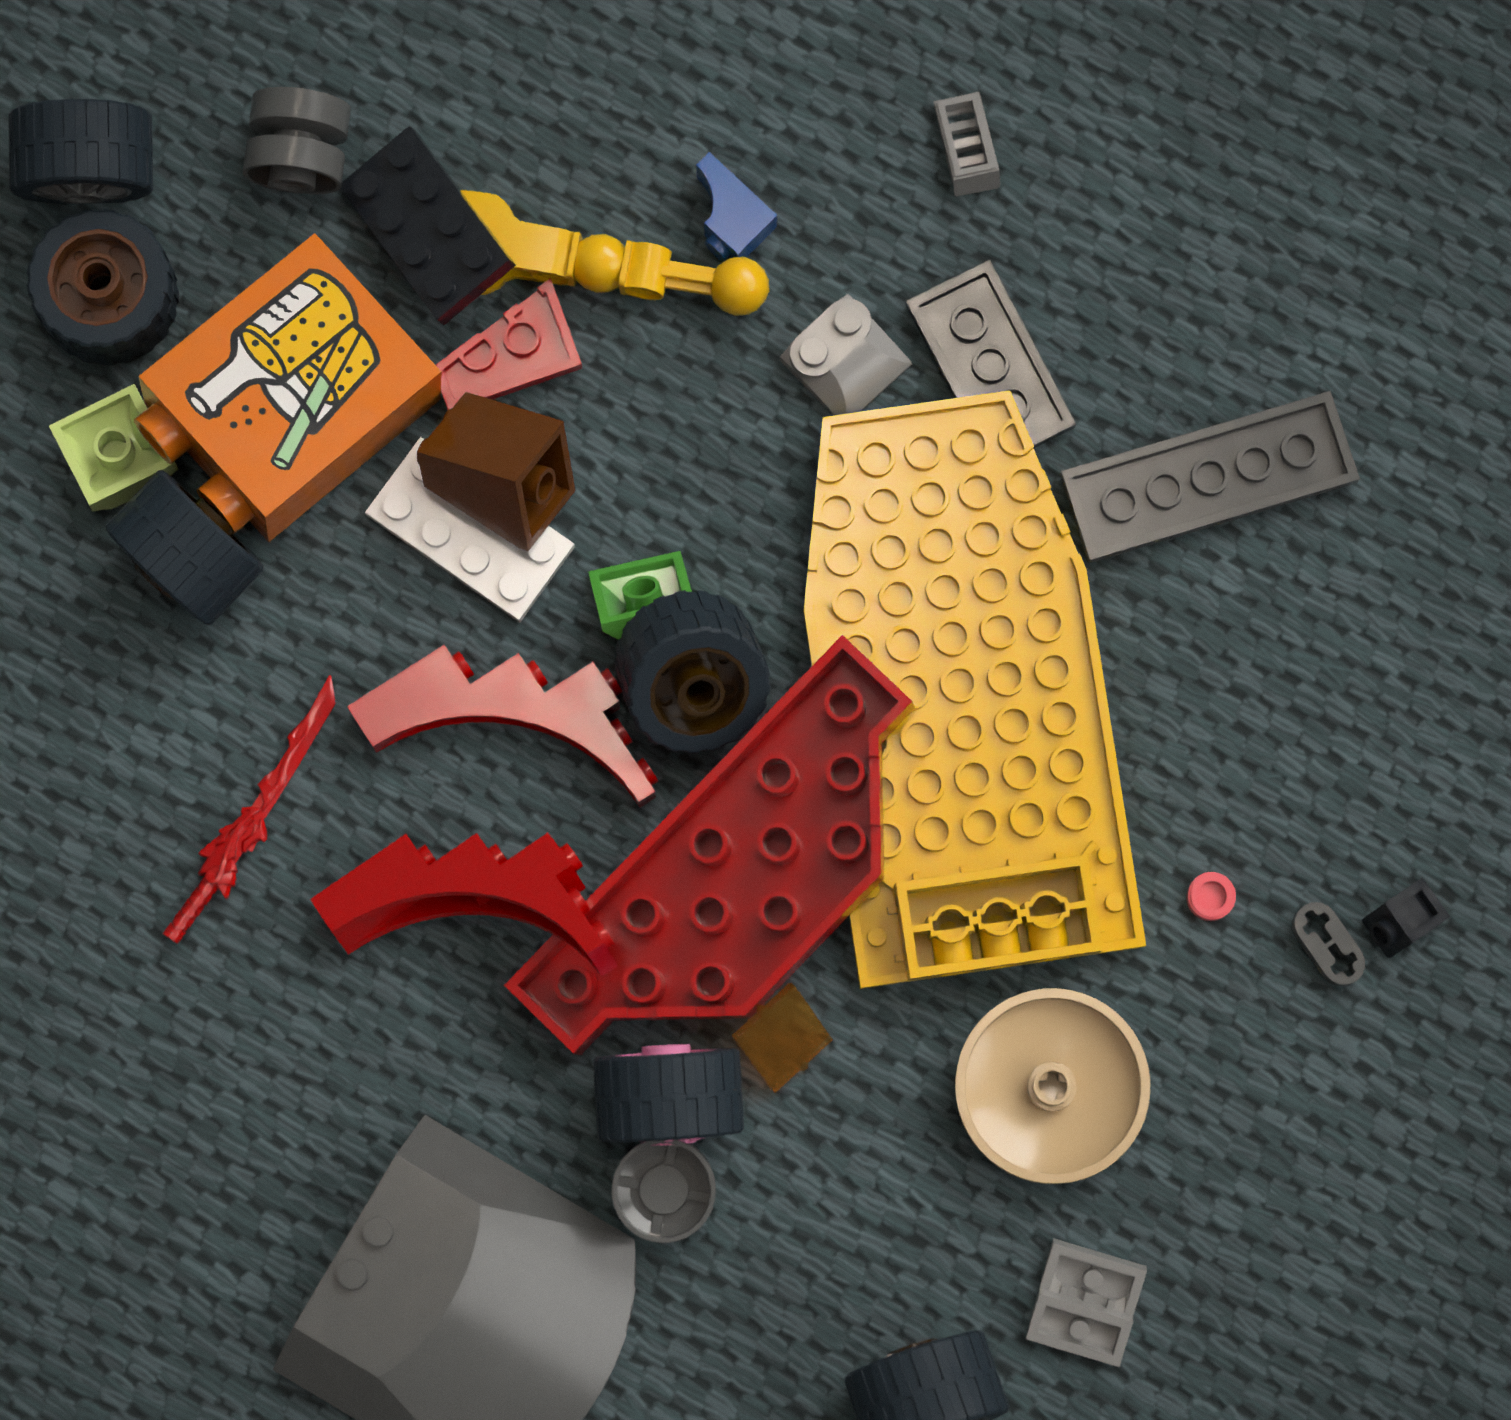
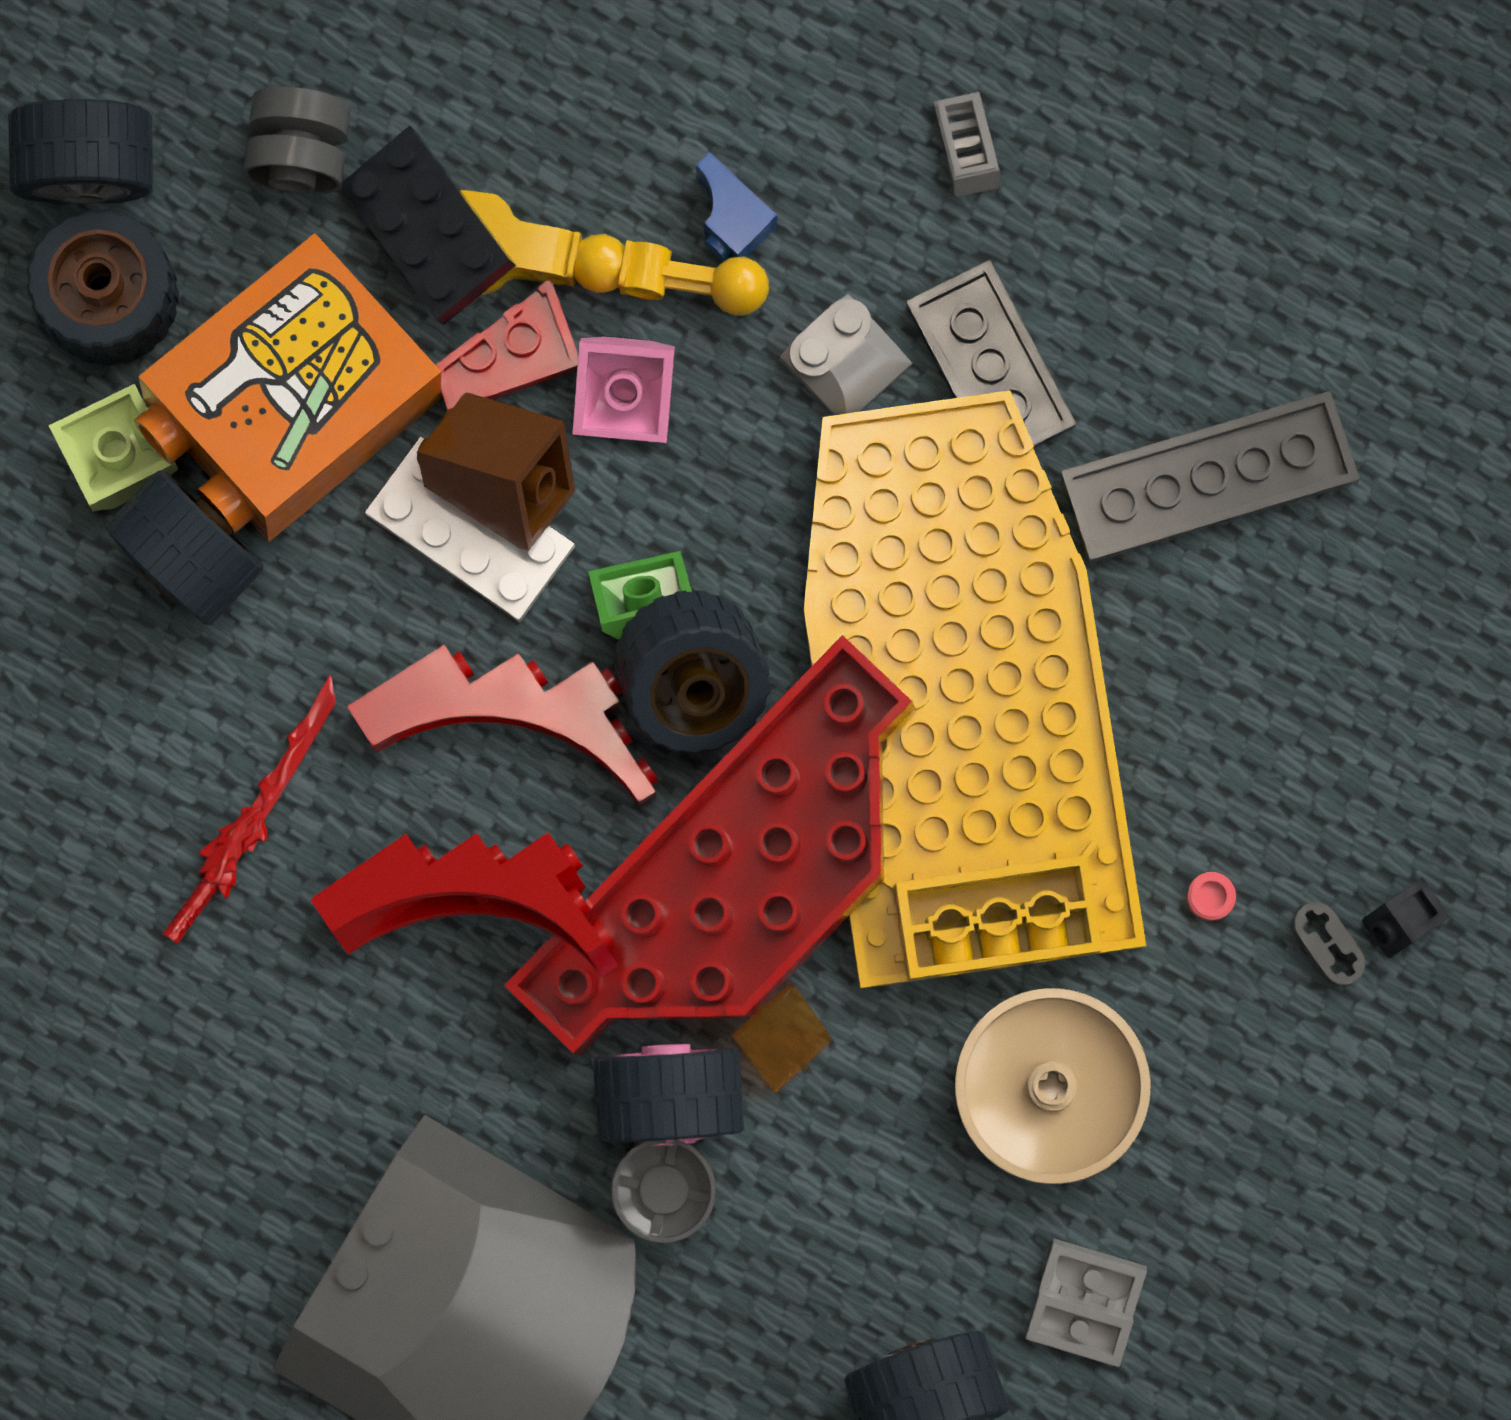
none -> bright pink slope [573,337,675,443]

